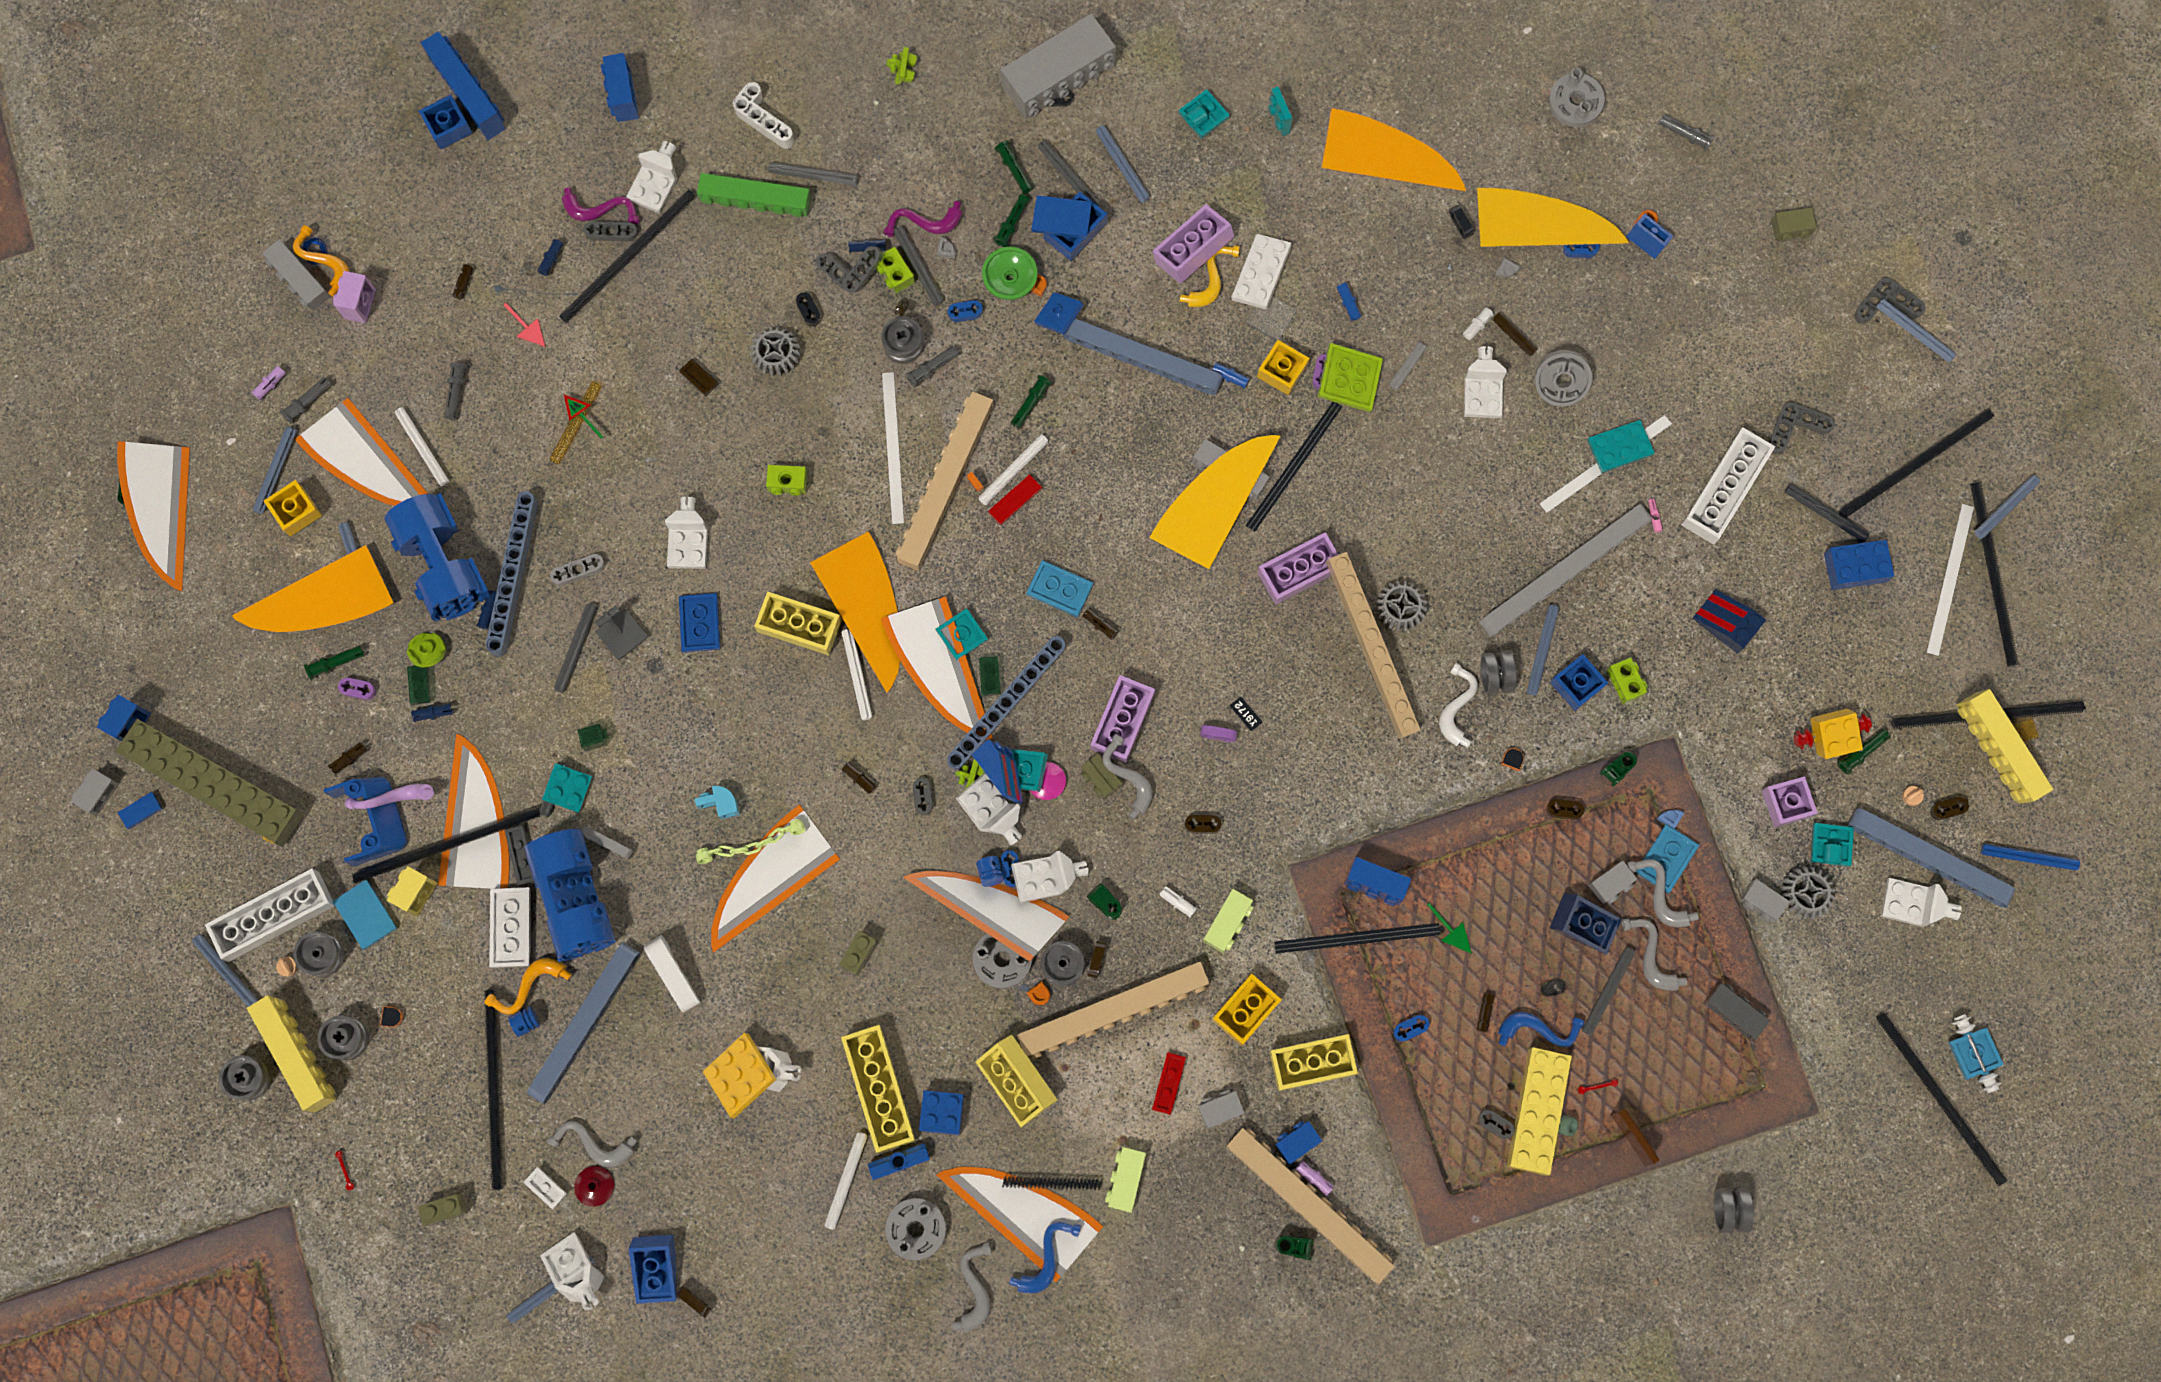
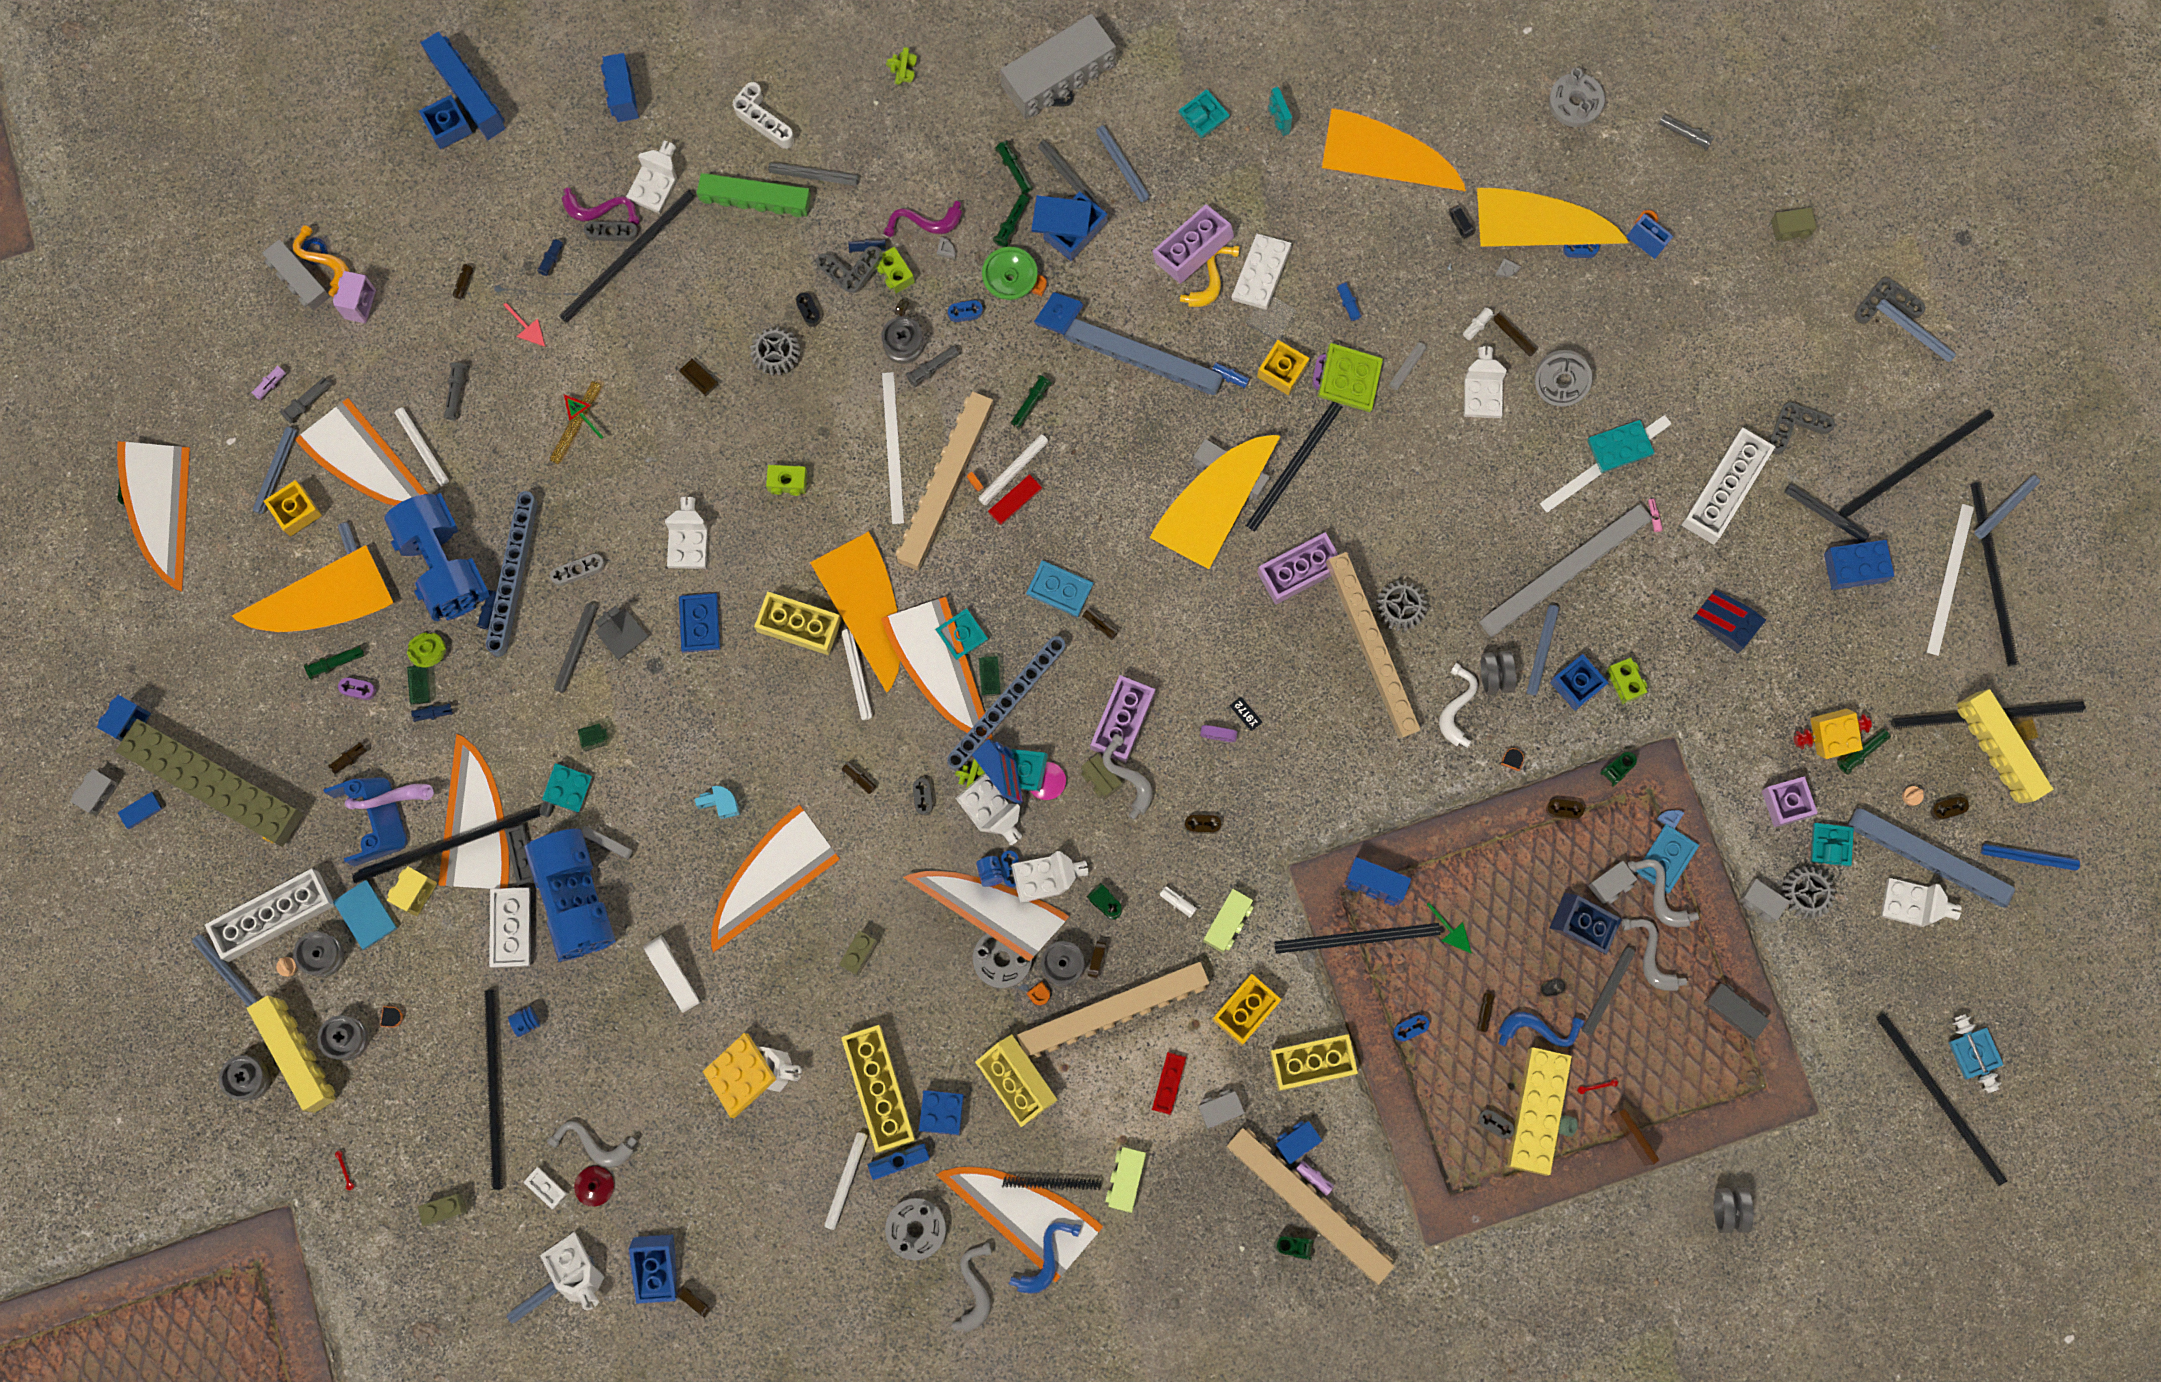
light orange animal [484,958,572,1015] -> none
sand blue beam [527,943,640,1104] -> none
yellowish green piece [696,819,806,864] -> none
dark grey axle [894,226,943,306] -> none

